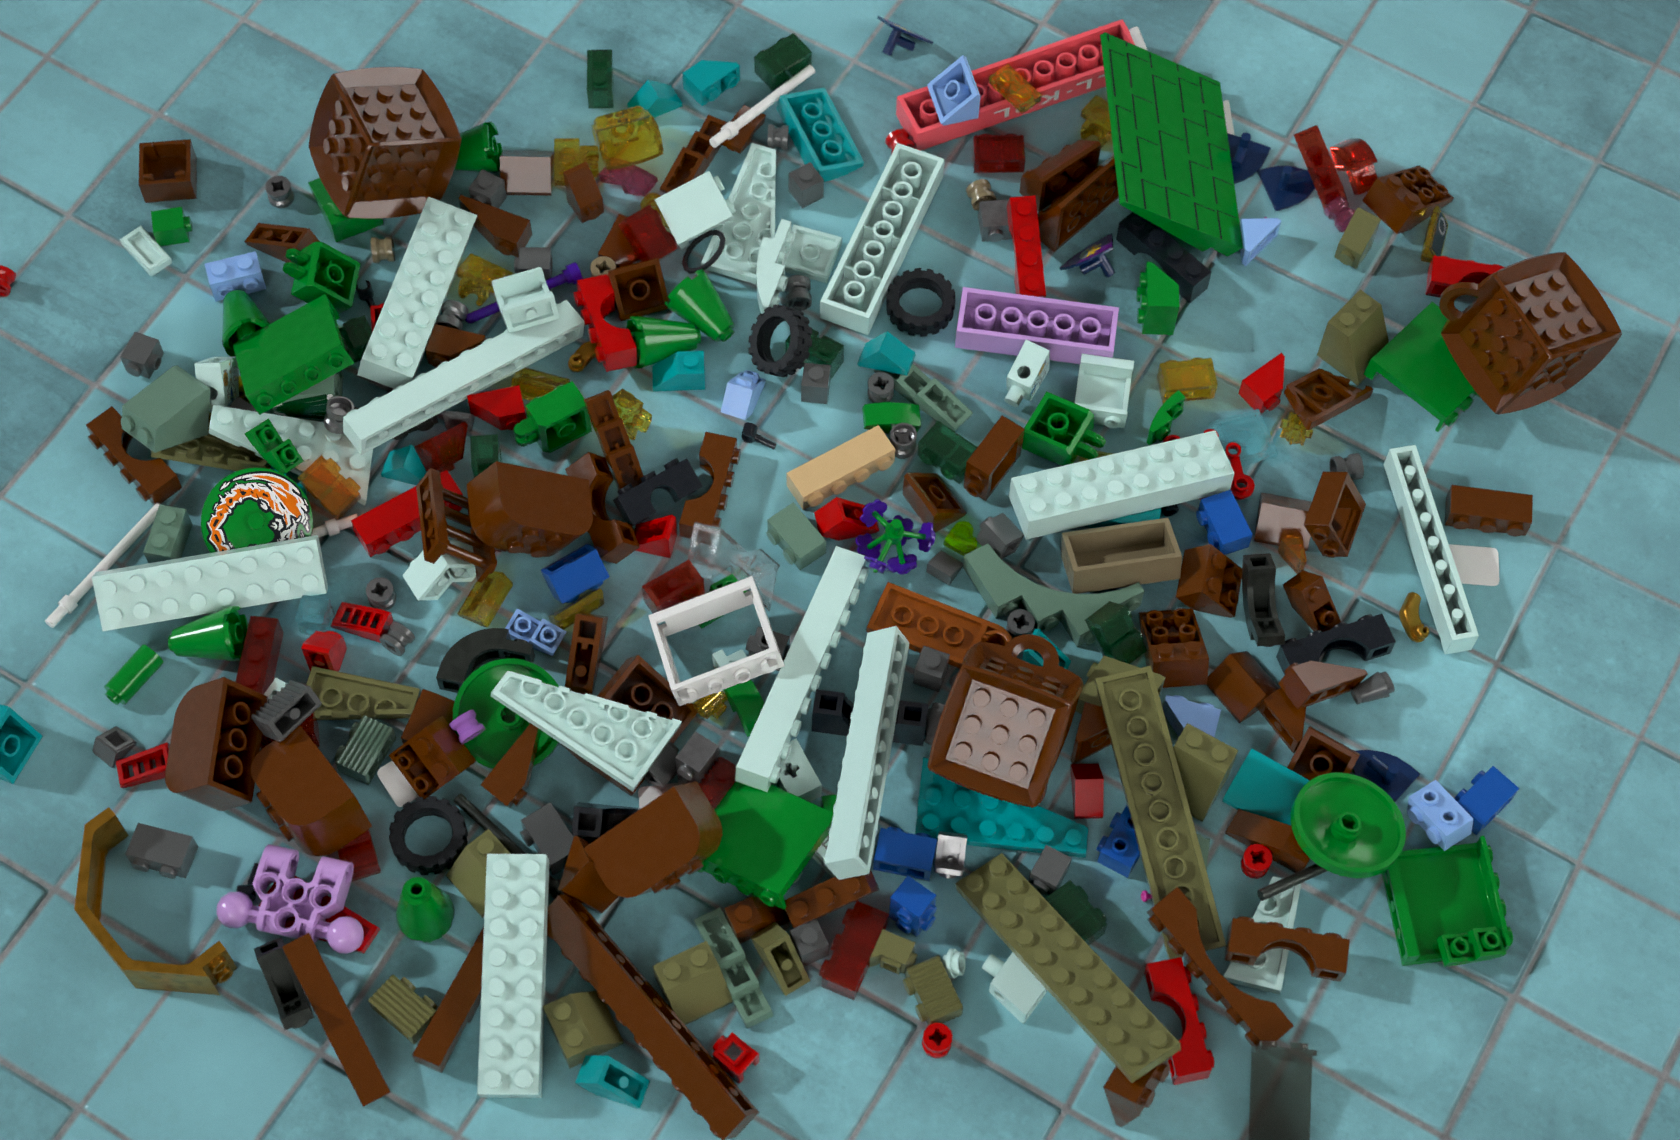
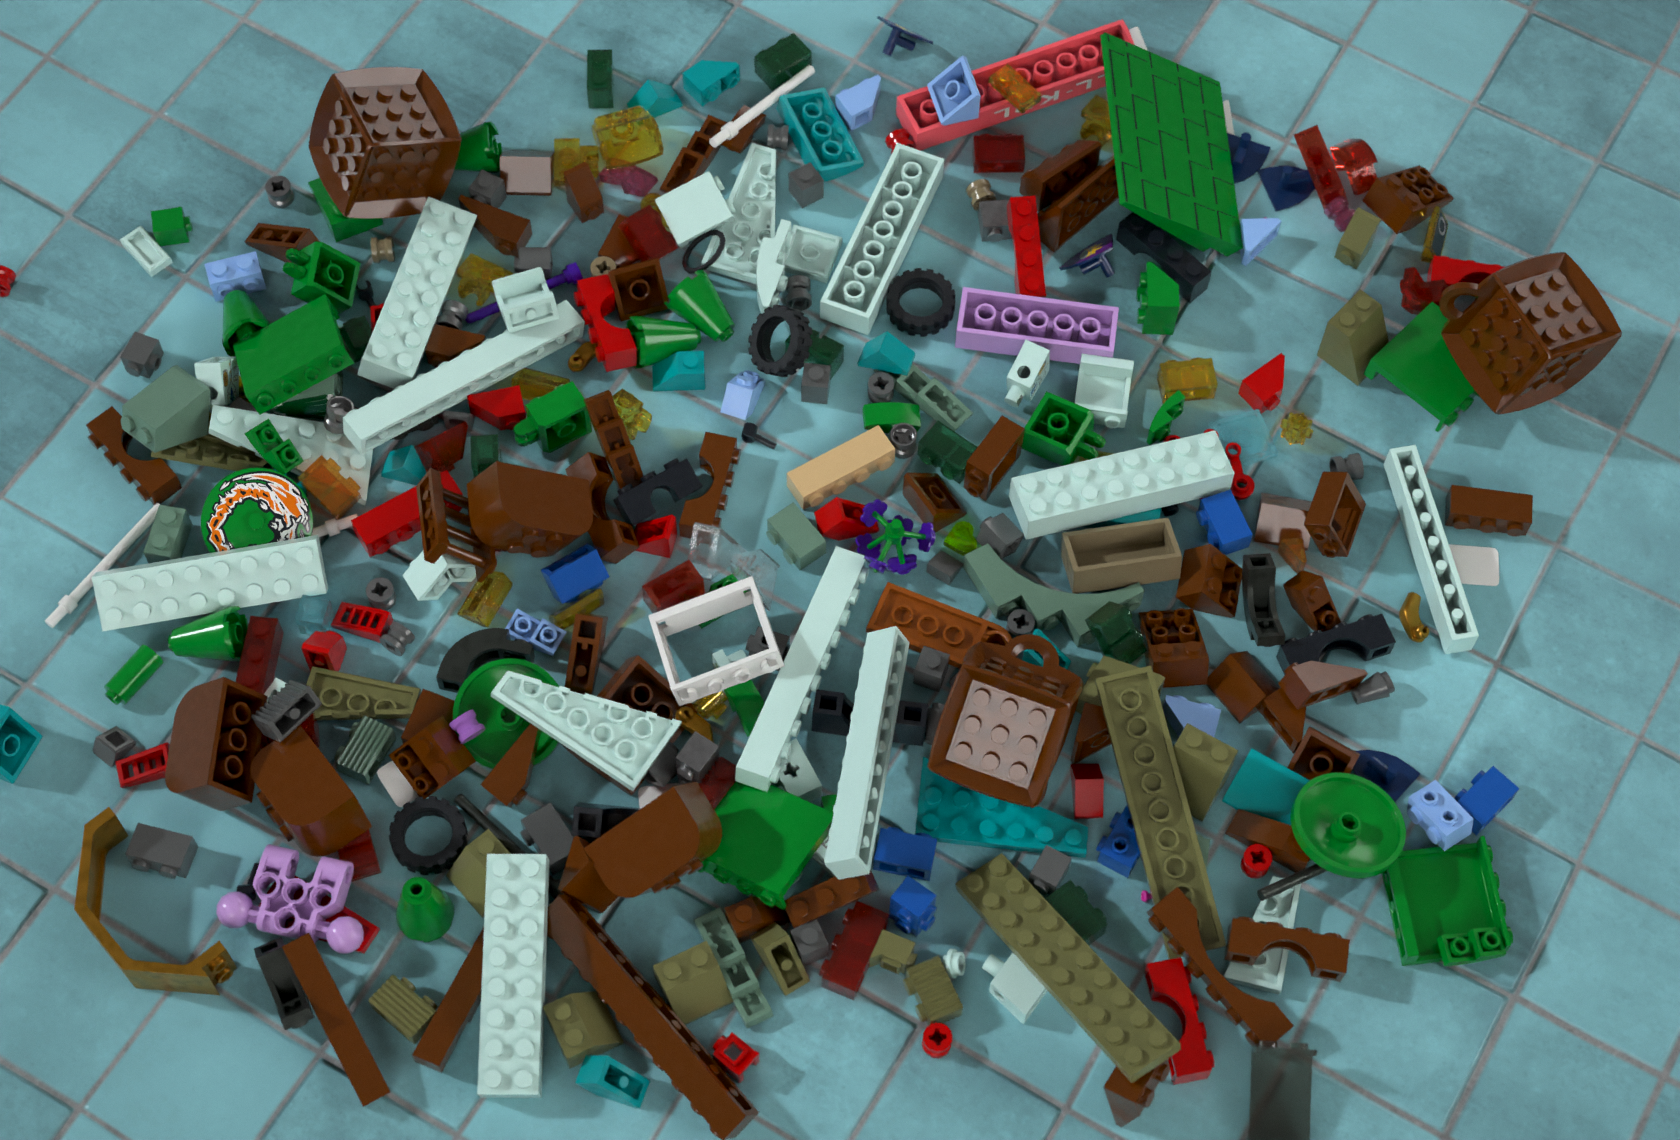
reddish brown container [139,139,197,203] -> none
flat silver bracket [934,831,967,878] -> none
reddish brown wing [1284,368,1374,430] -> none
none -> pearl gold arm [675,706,714,743]
none -> light blue slope [835,75,881,131]
none -> clear red brick [1400,267,1448,315]

